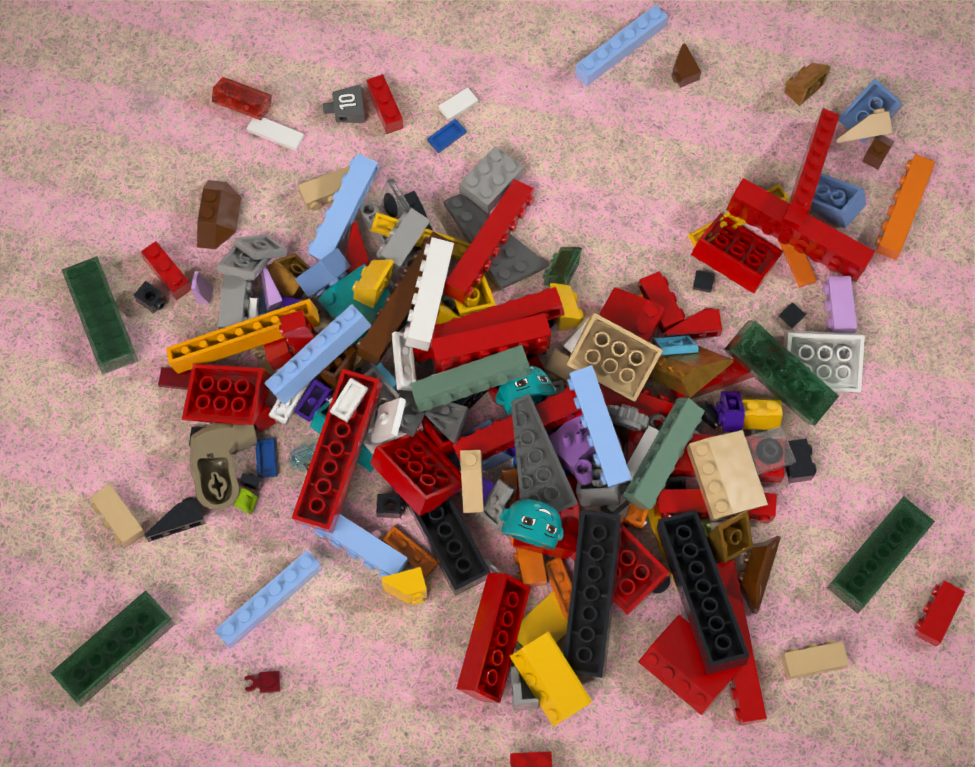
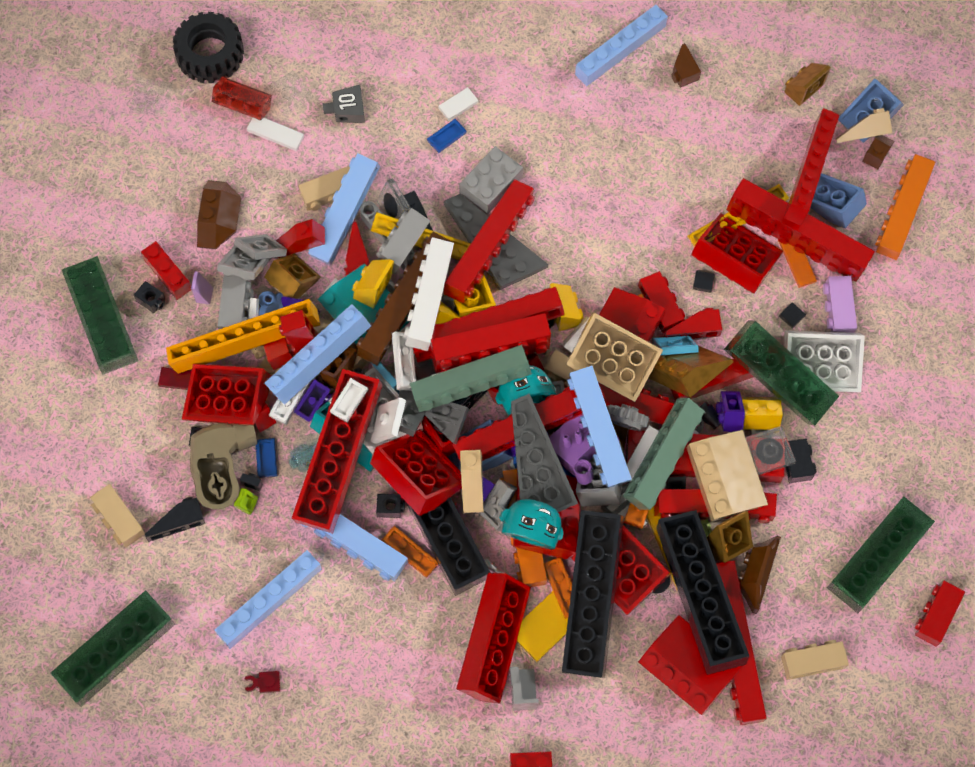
lavender slope [261,268,282,312] -> none
medium blue brick [295,248,351,297] -> none
red brick [366,74,403,134] -> none
yellow slope [381,567,427,605] -> none
yellow slope [510,631,592,727] -> none
clear green slope [543,247,582,287] -> none
dark grey bush [649,413,666,431] -> none
none -> black tyre [173,12,244,83]
none -> red slope [276,219,325,258]

